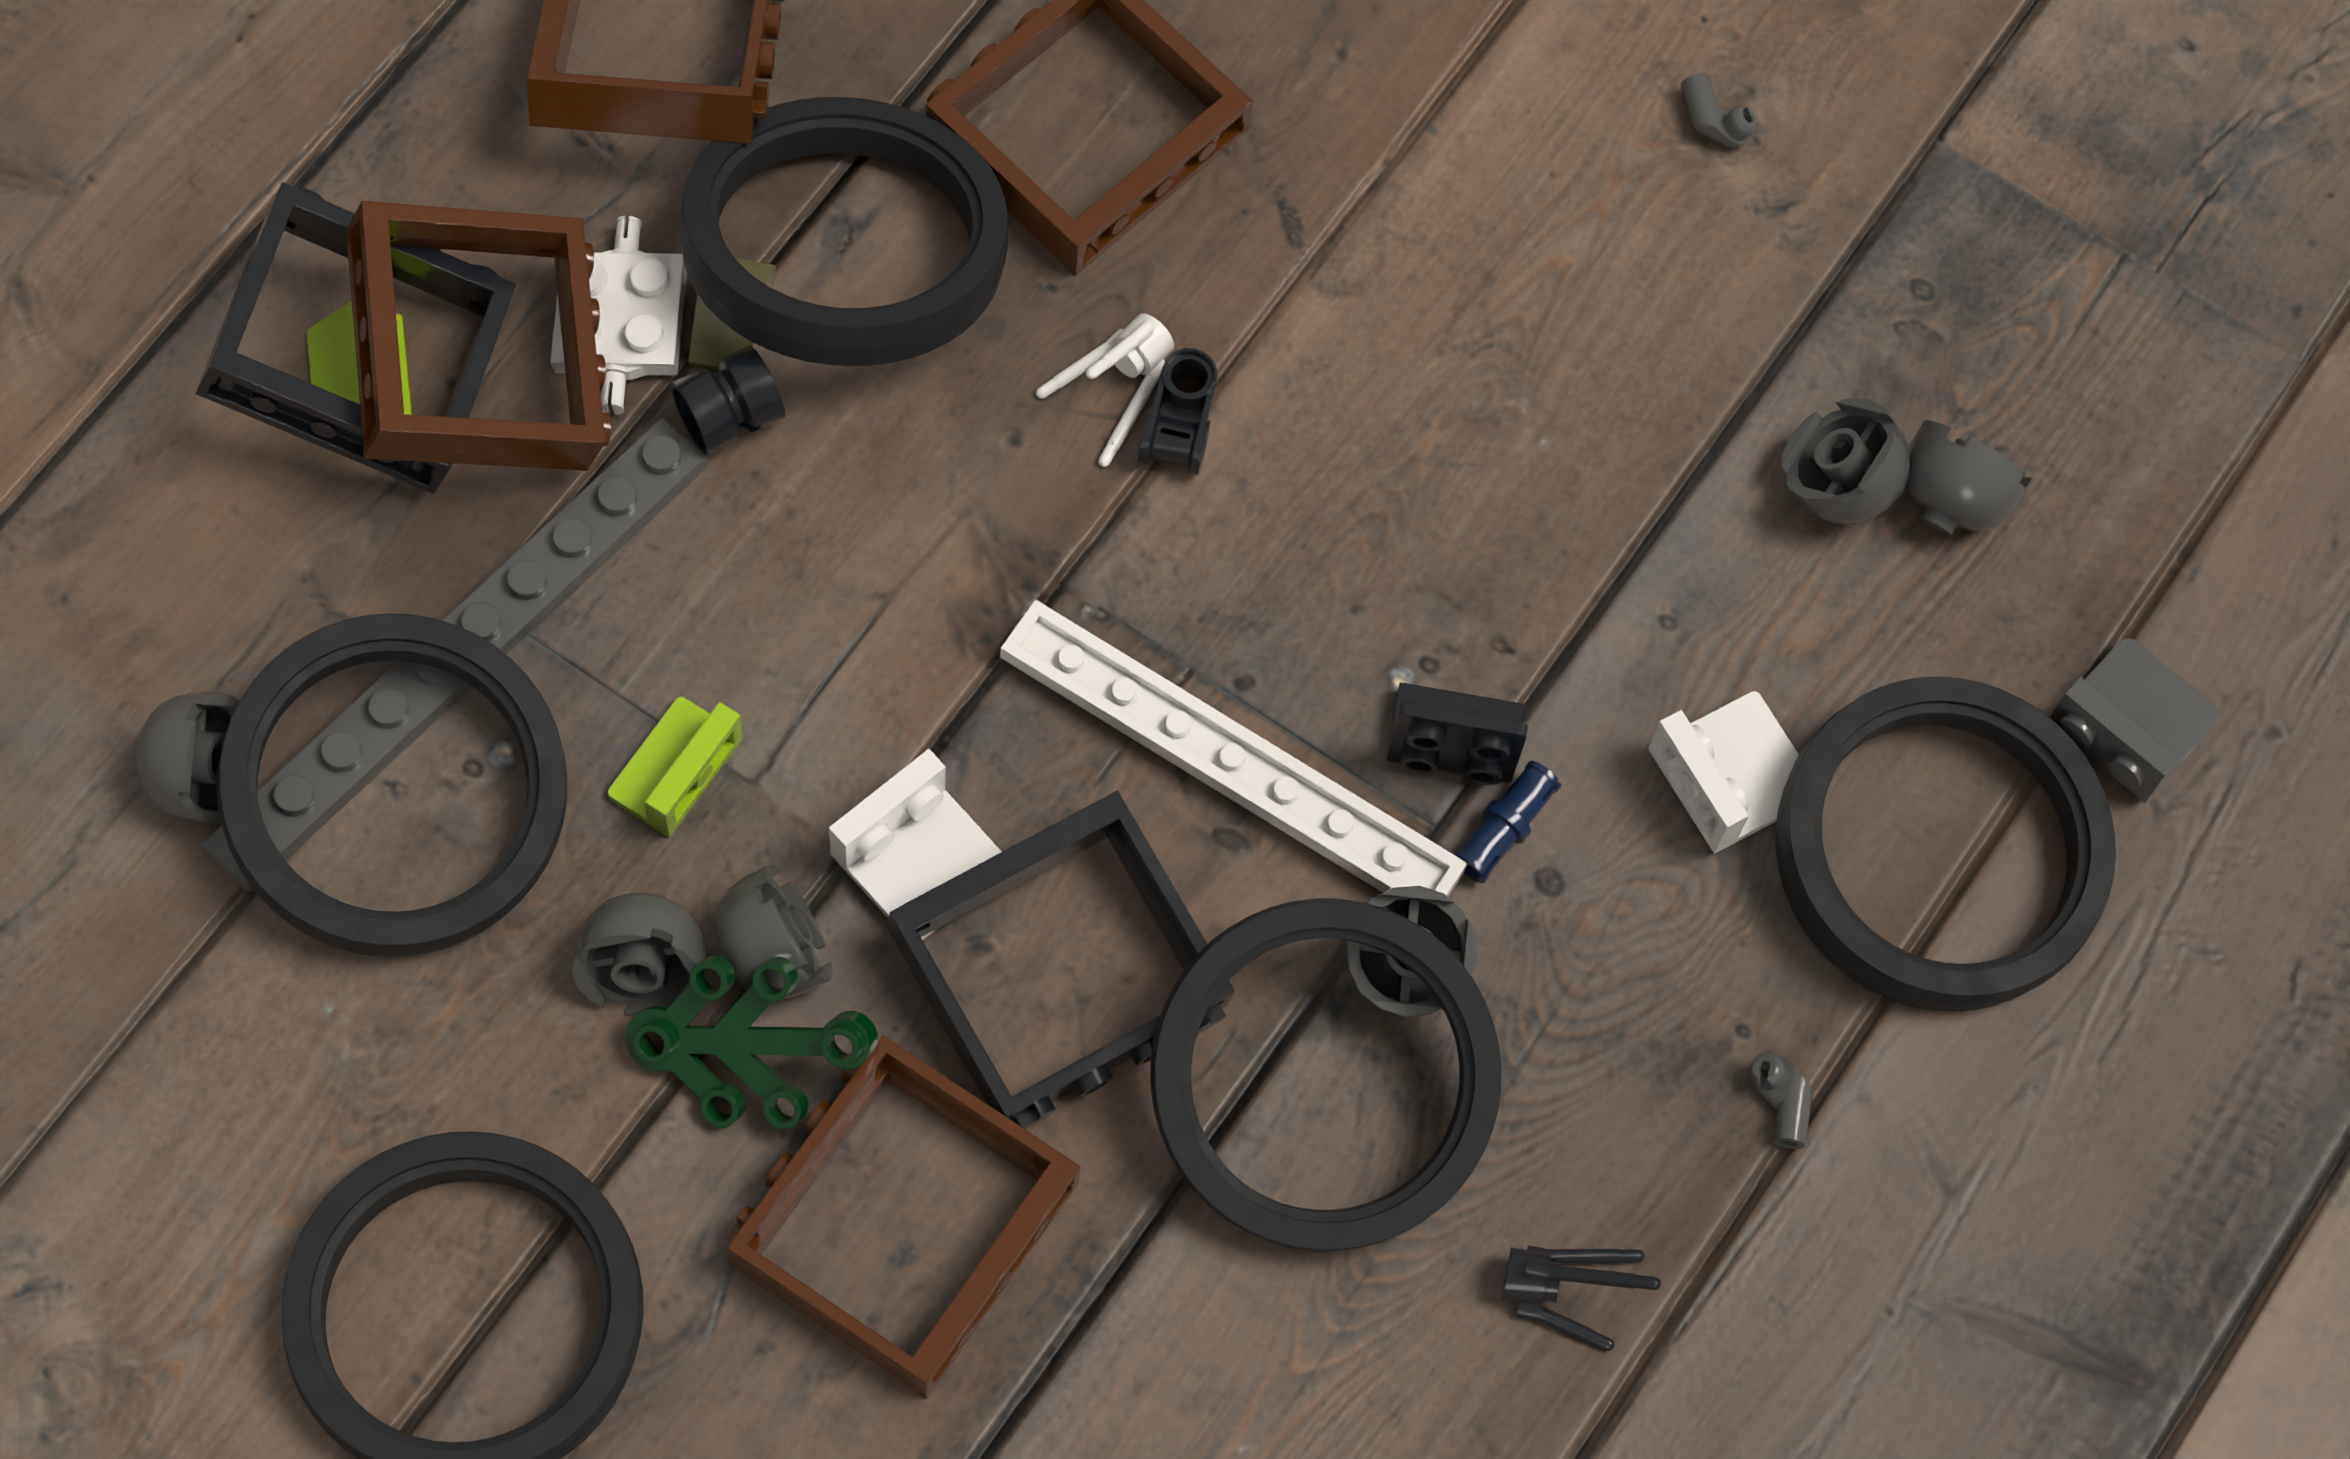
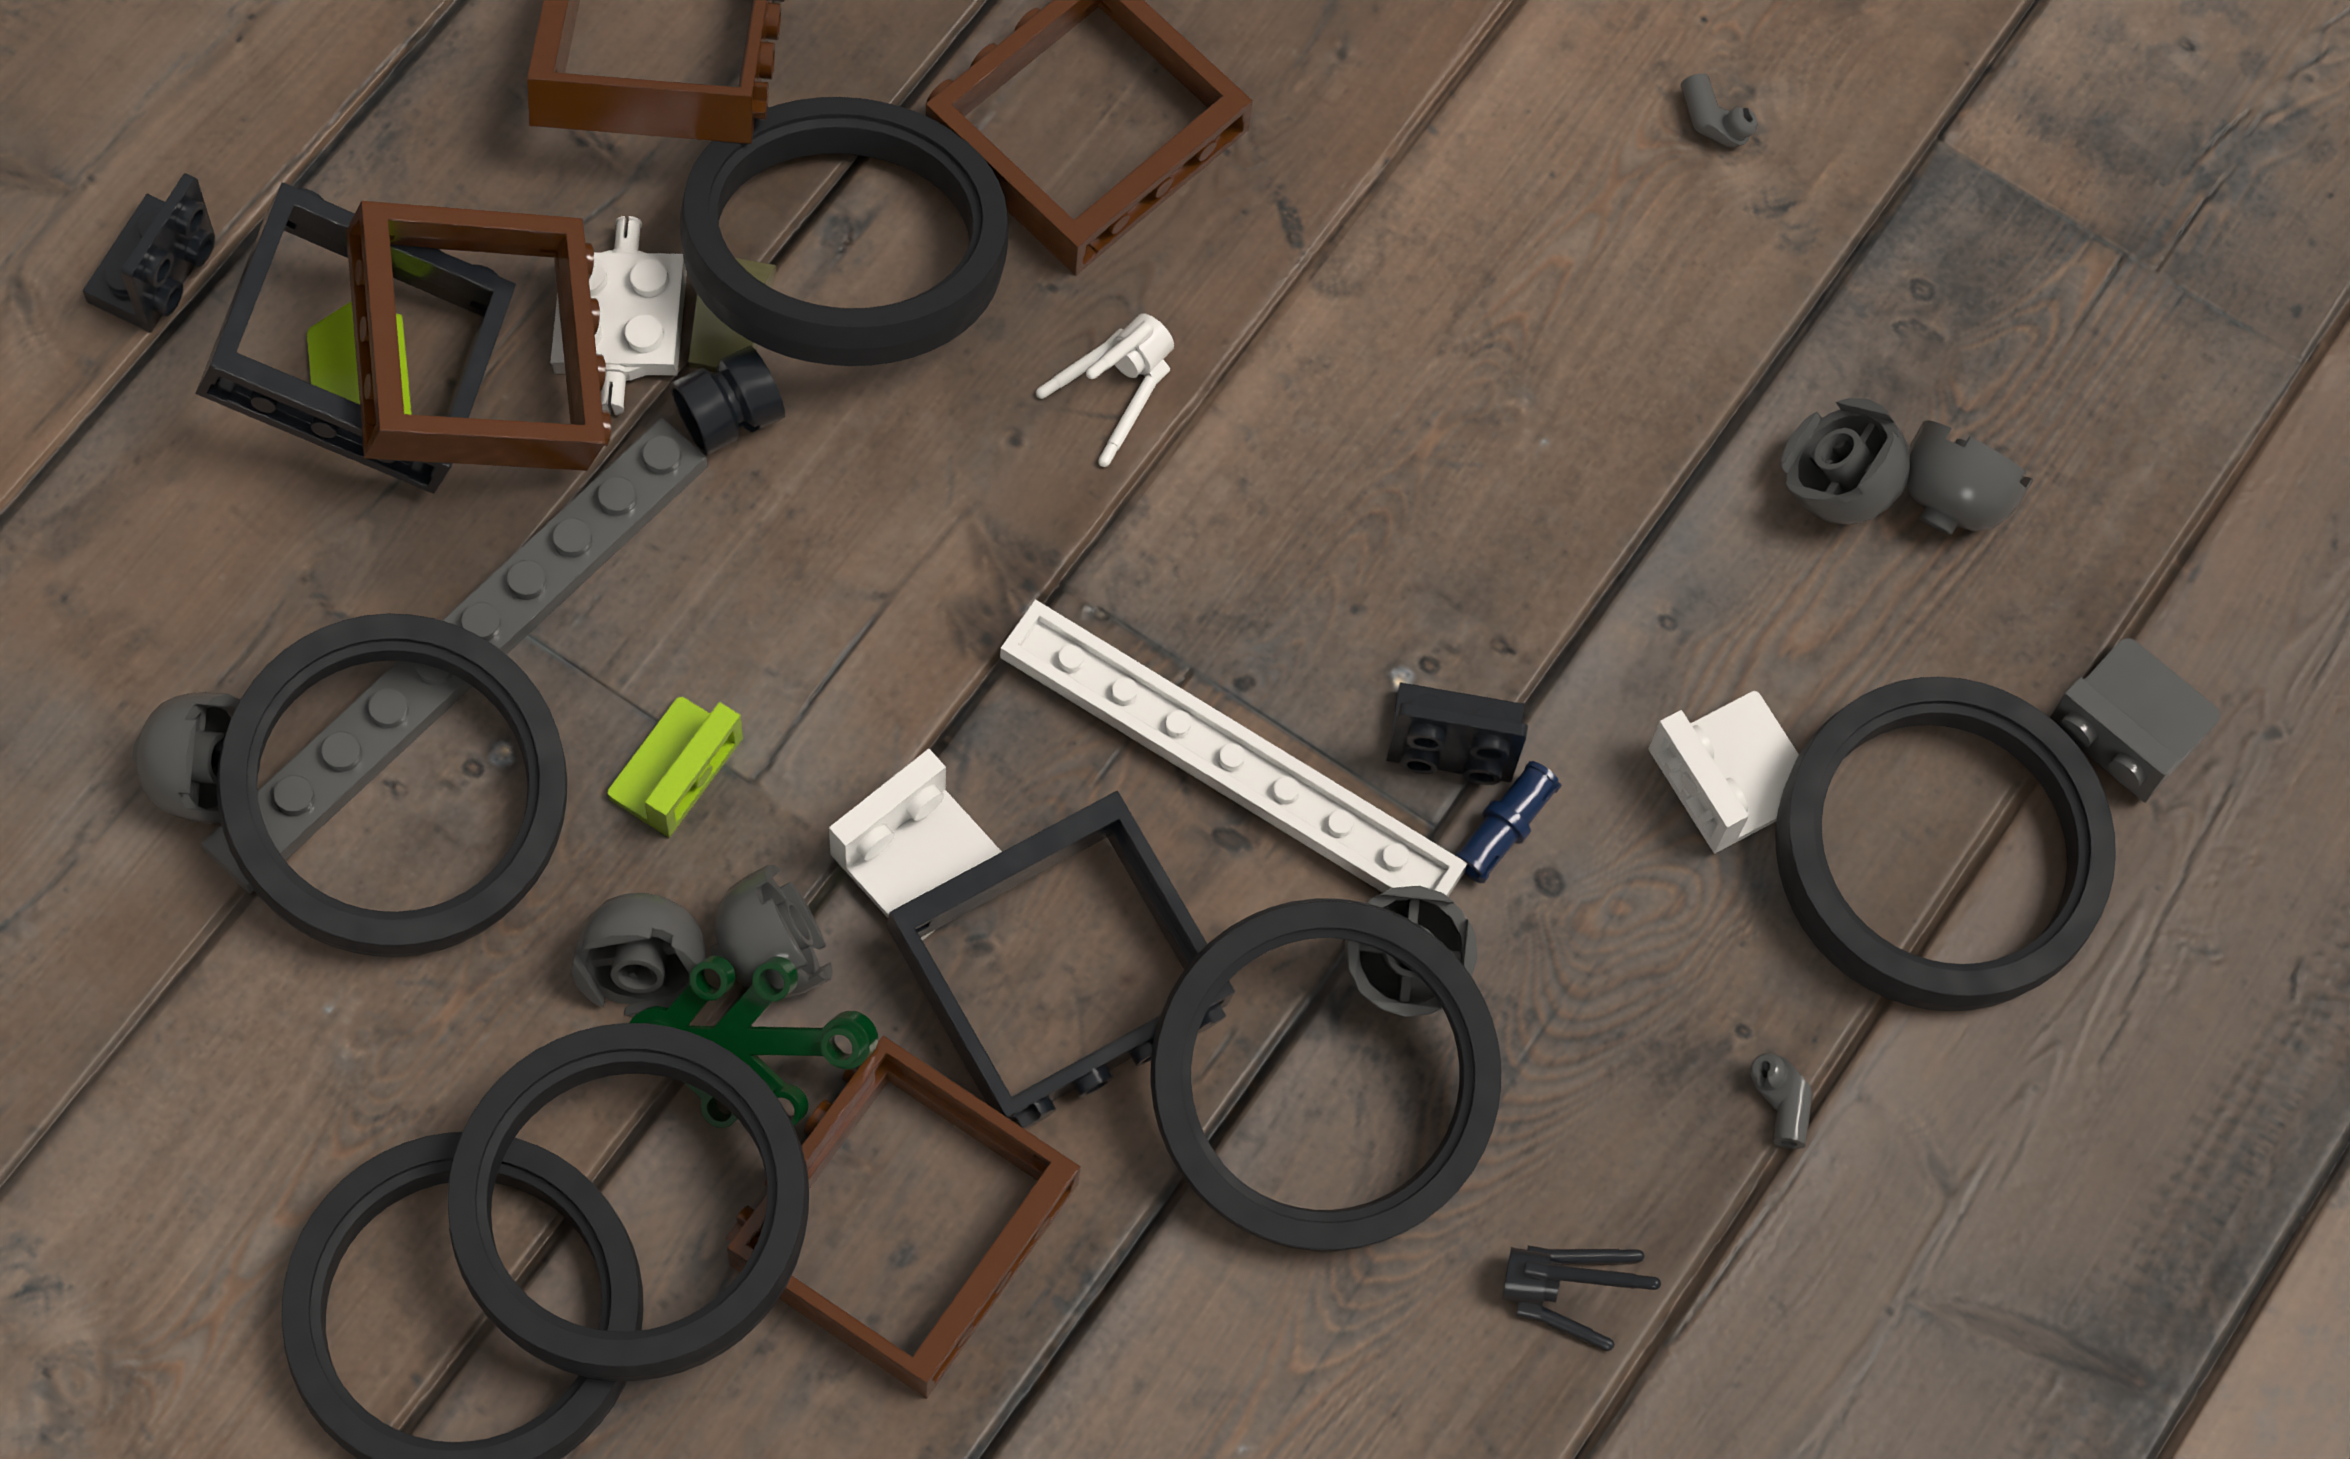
black piece [1138,348,1217,476] -> none
none -> black bracket [83,173,215,333]
none -> black tyre [448,1023,809,1381]

